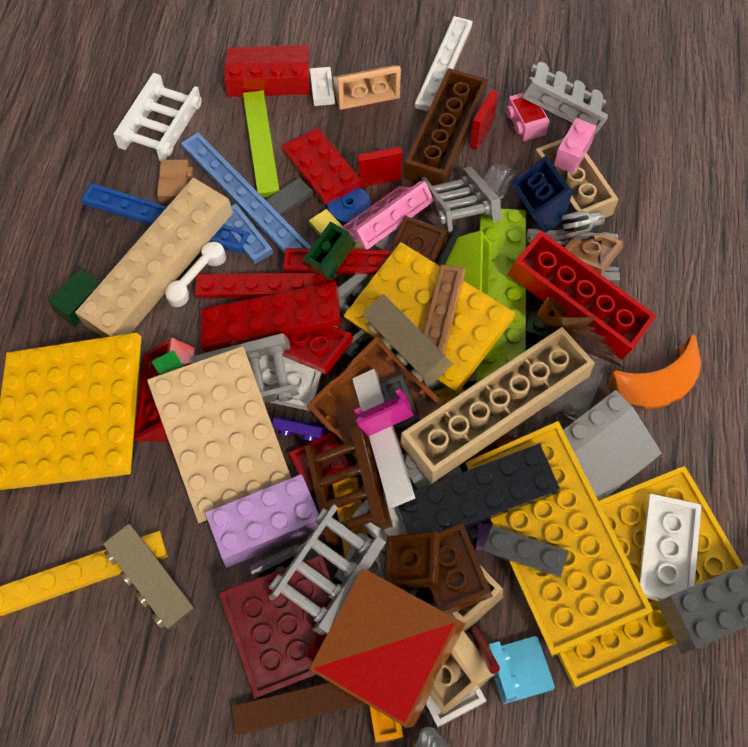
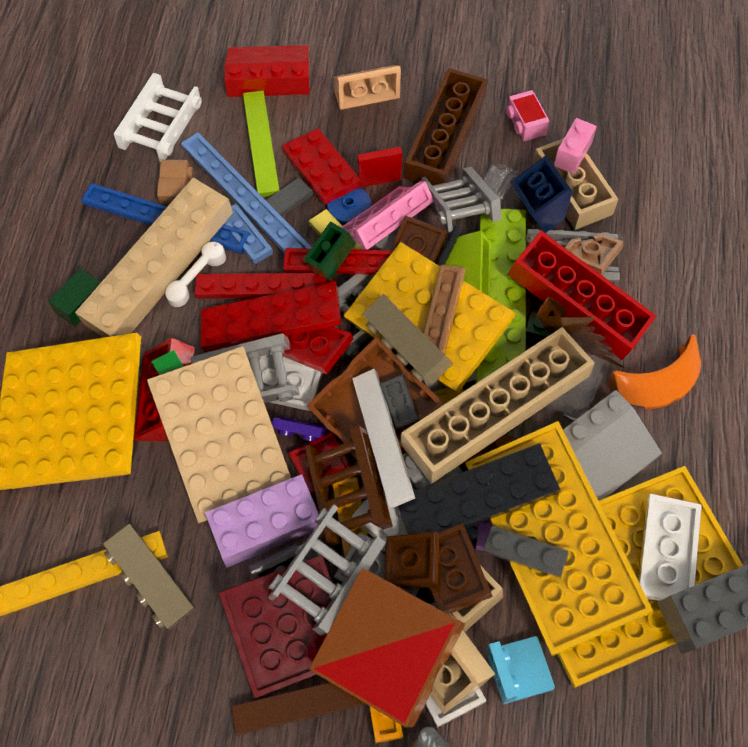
white plate [310,67,335,106] -> none
dark pink hinge [354,389,414,436] -> none
white tile [415,16,473,112] -> none
dark red bar [469,625,500,674] -> none
red tile [470,90,499,150] -> none
light grey fence [522,62,608,134] -> none
light grey arm [561,211,605,238] -> none

